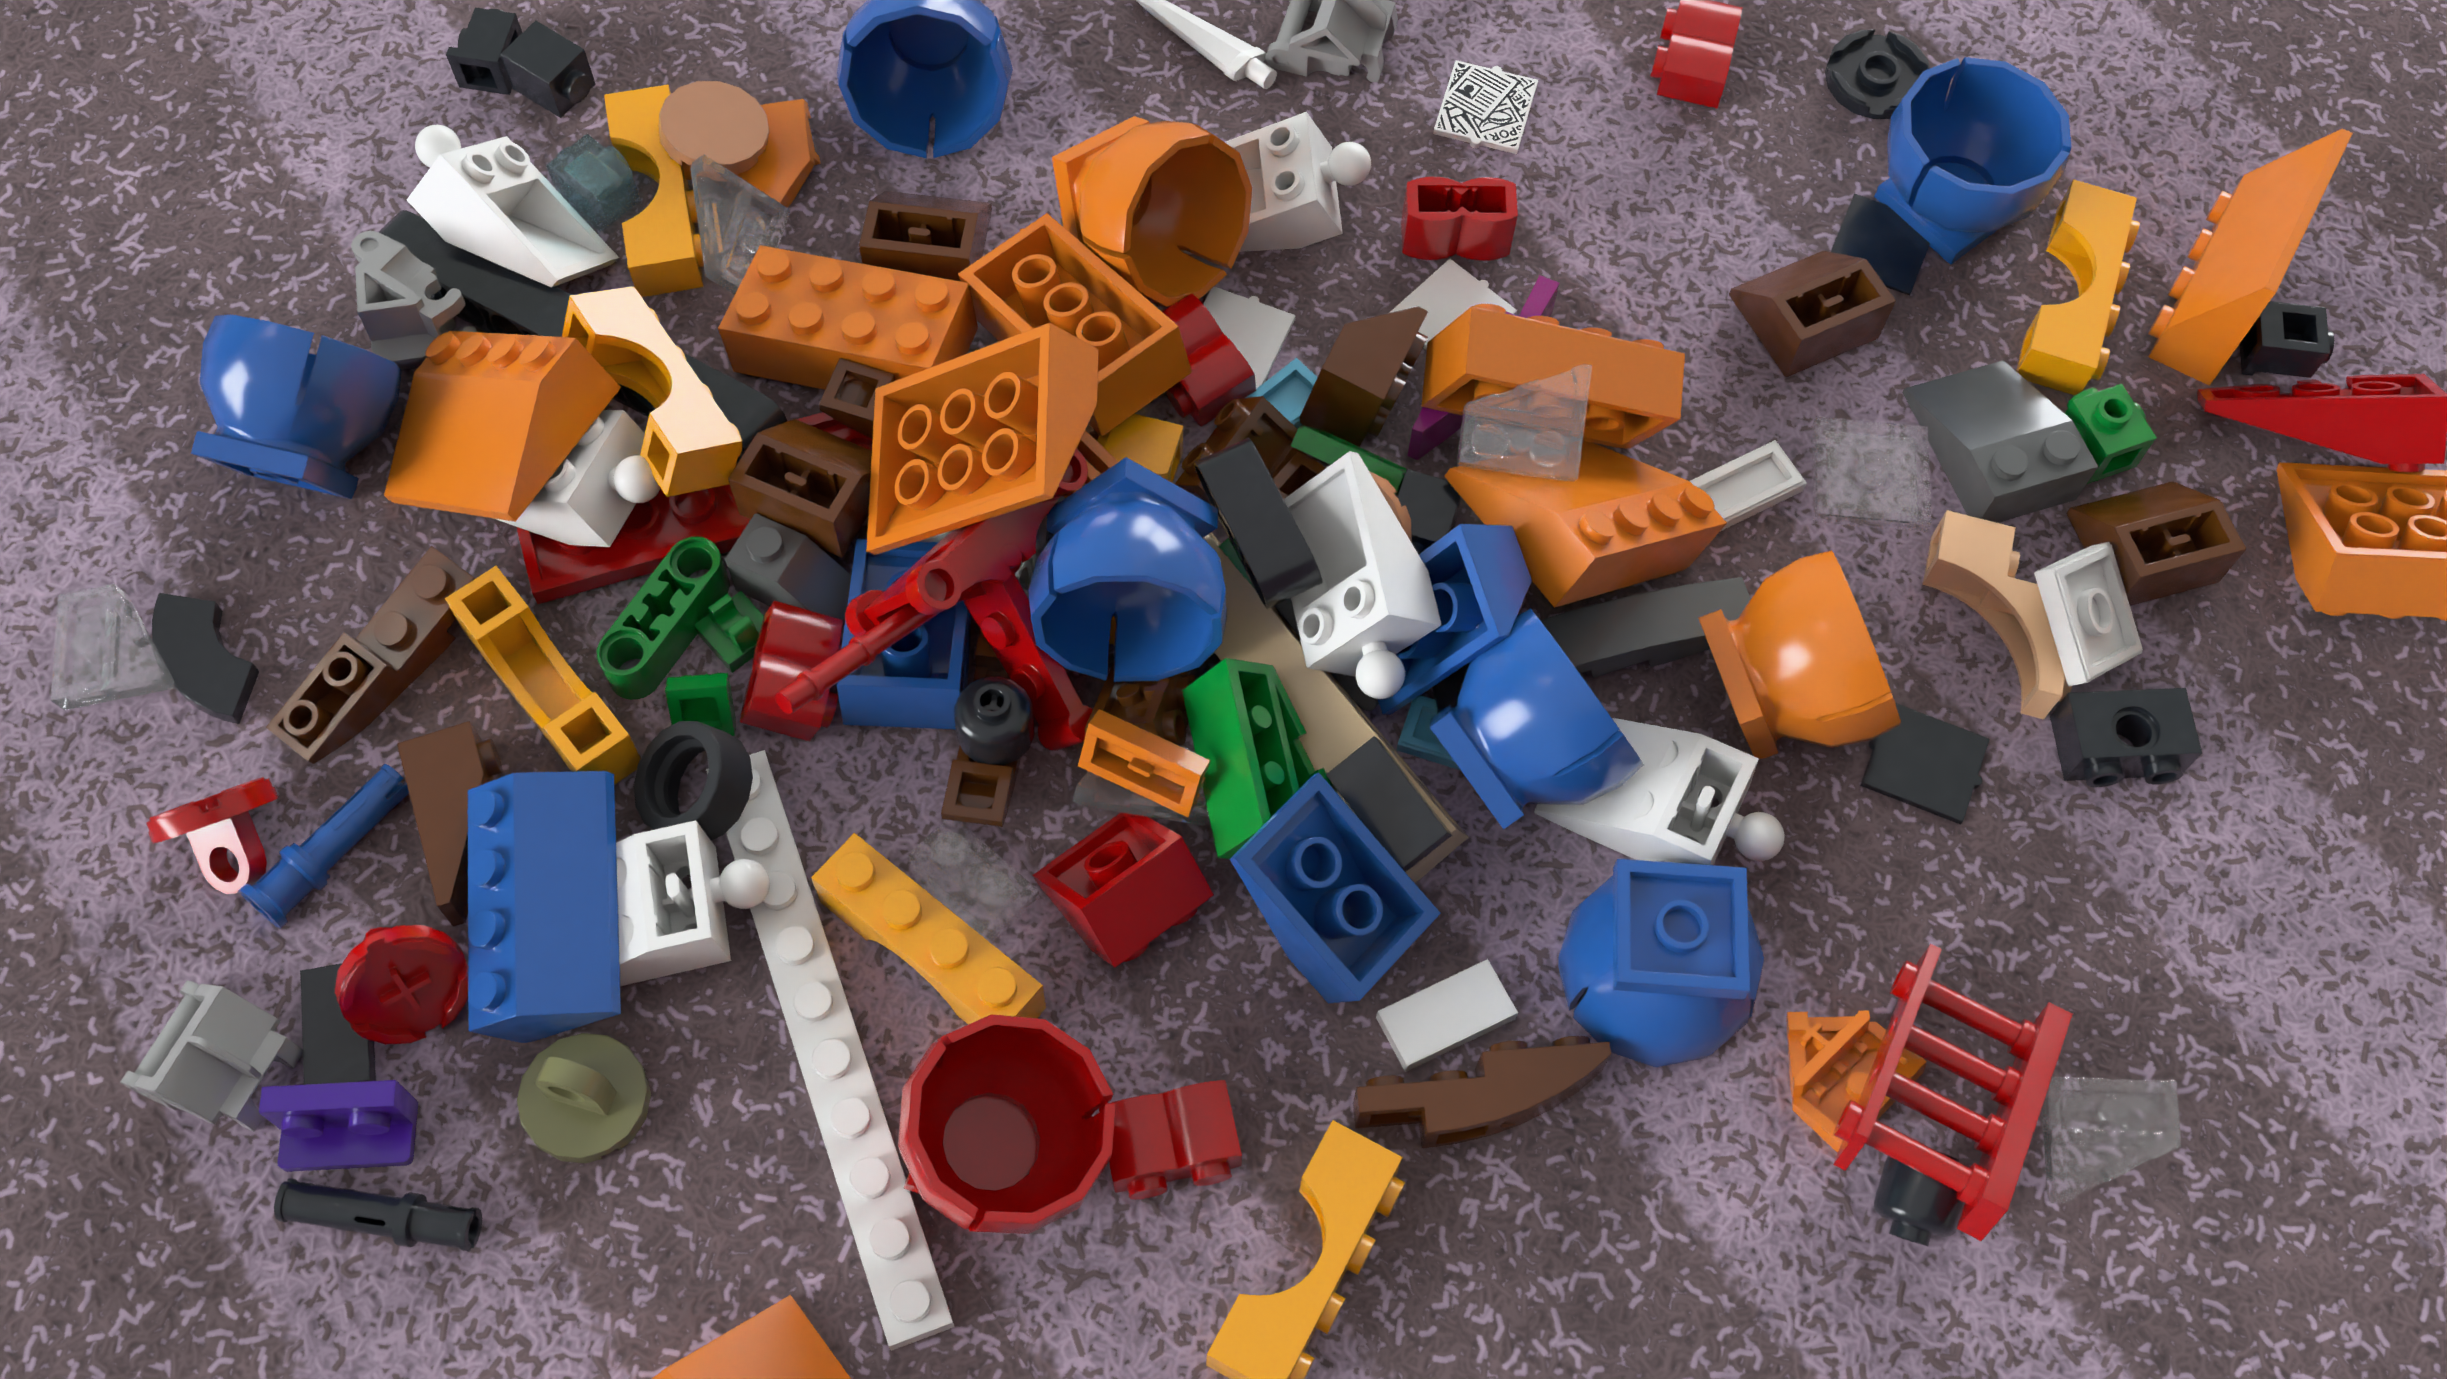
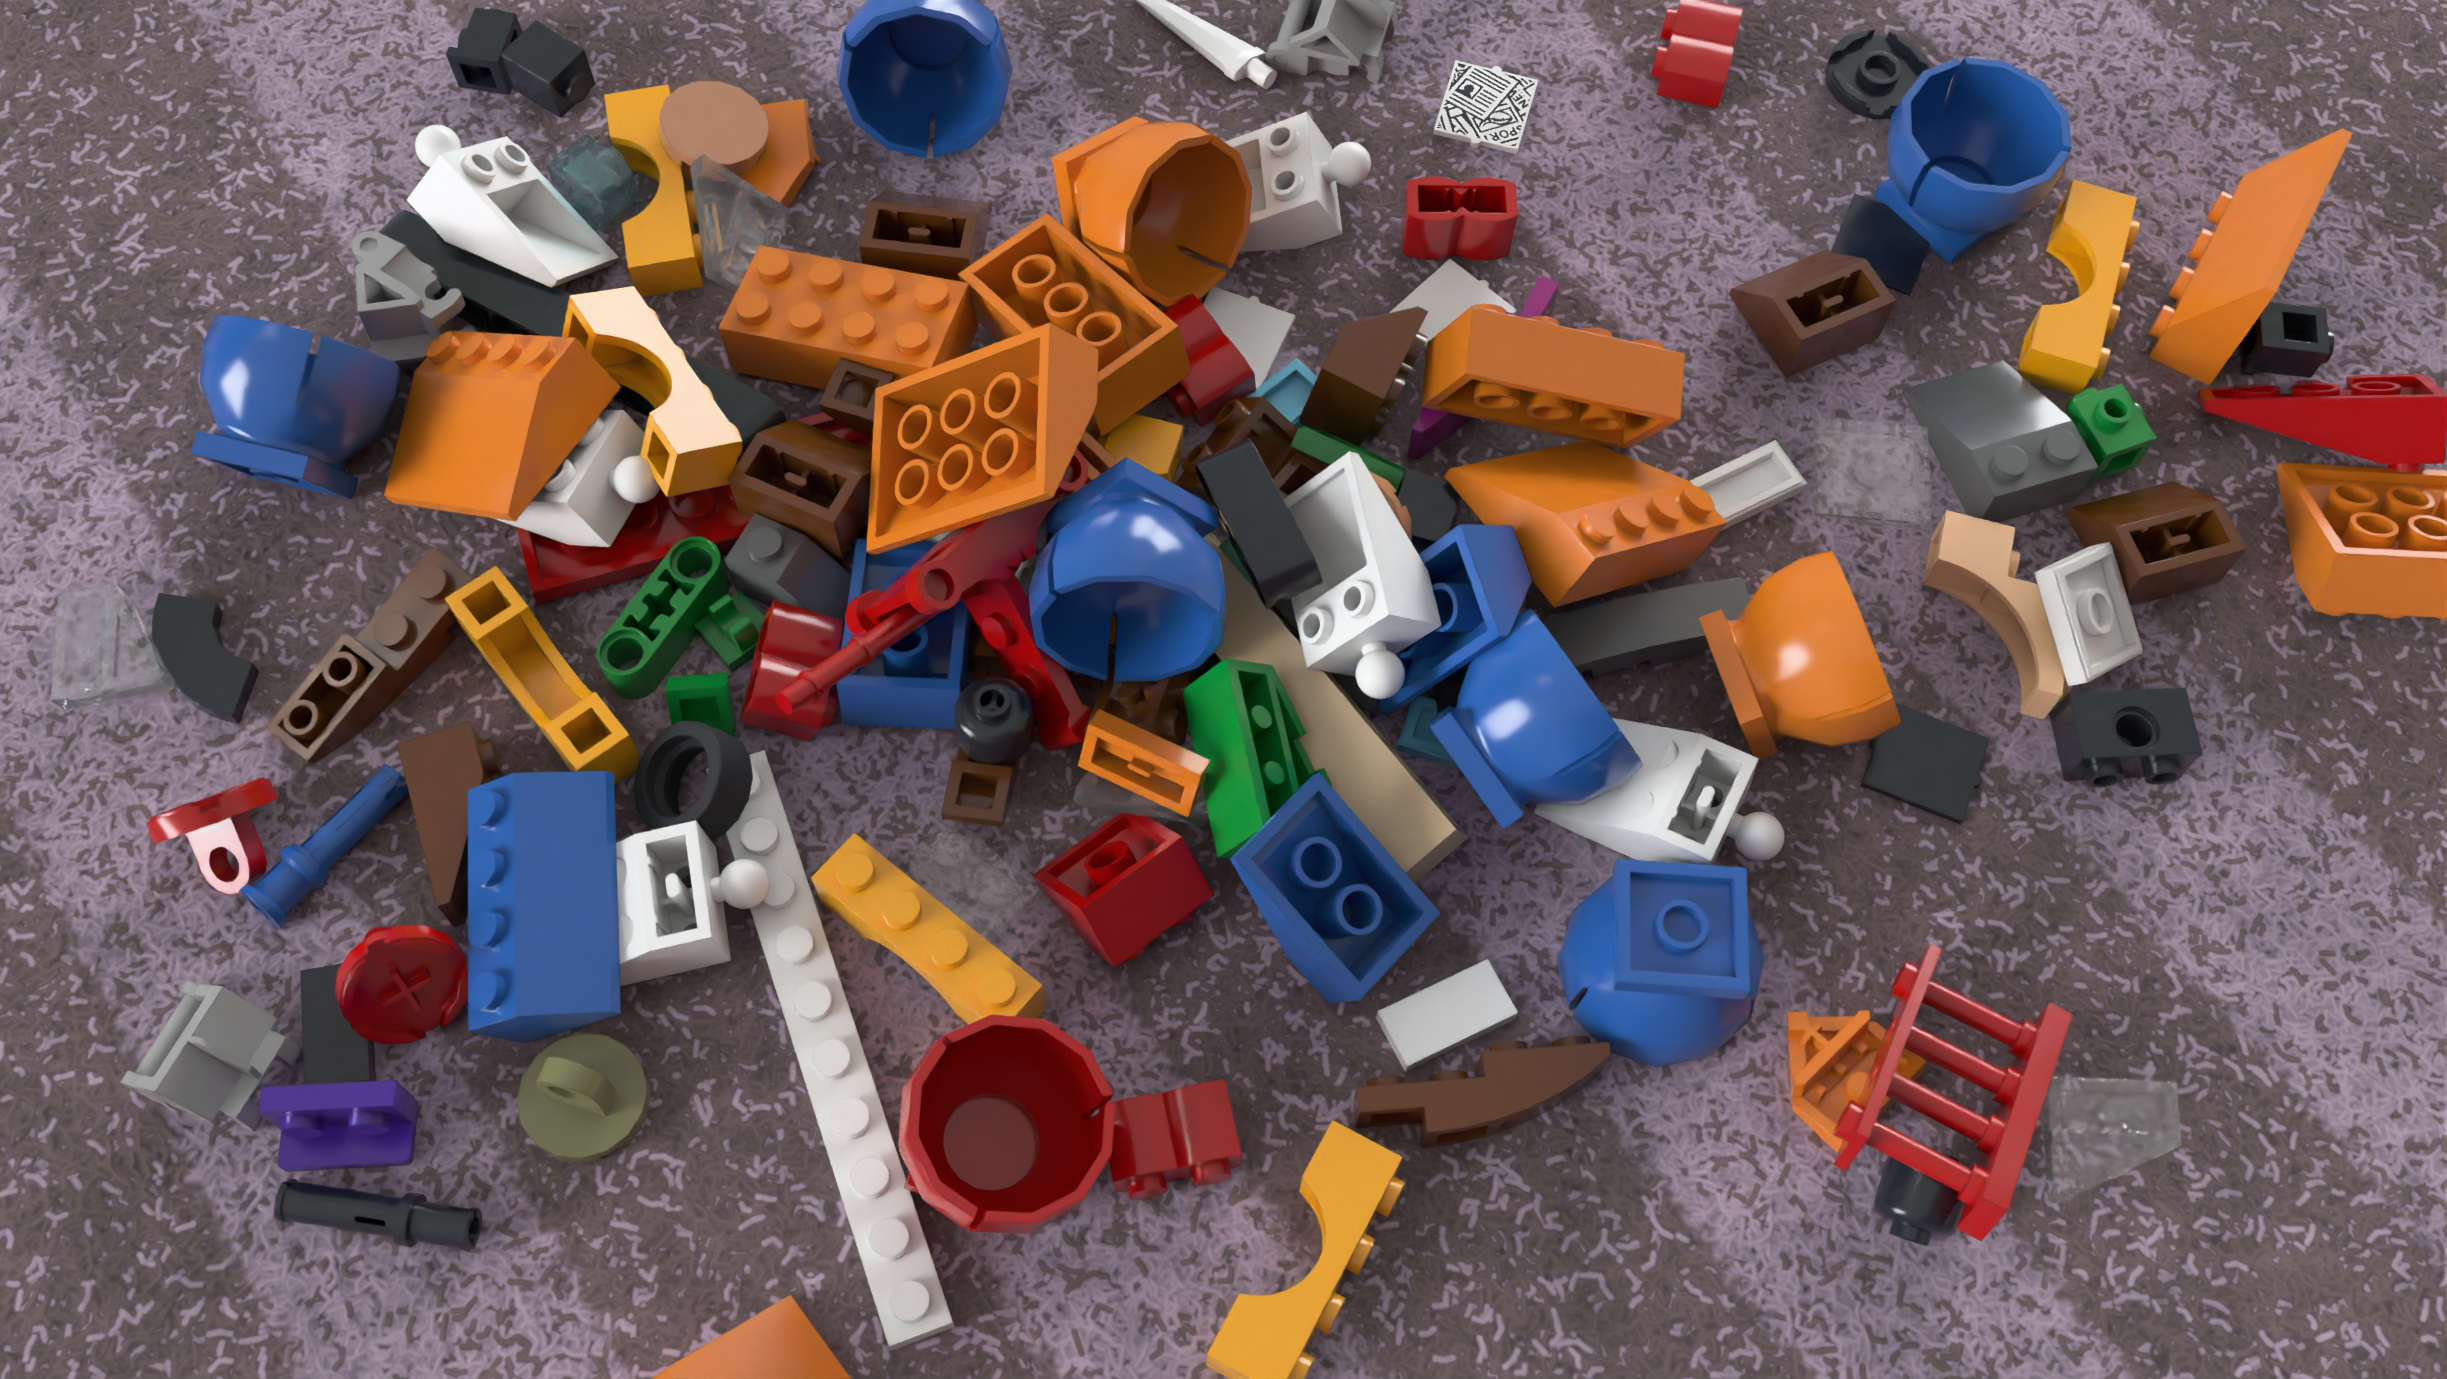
black tile [1326,736,1452,872] -> none
clear wing [1456,364,1592,482] -> none

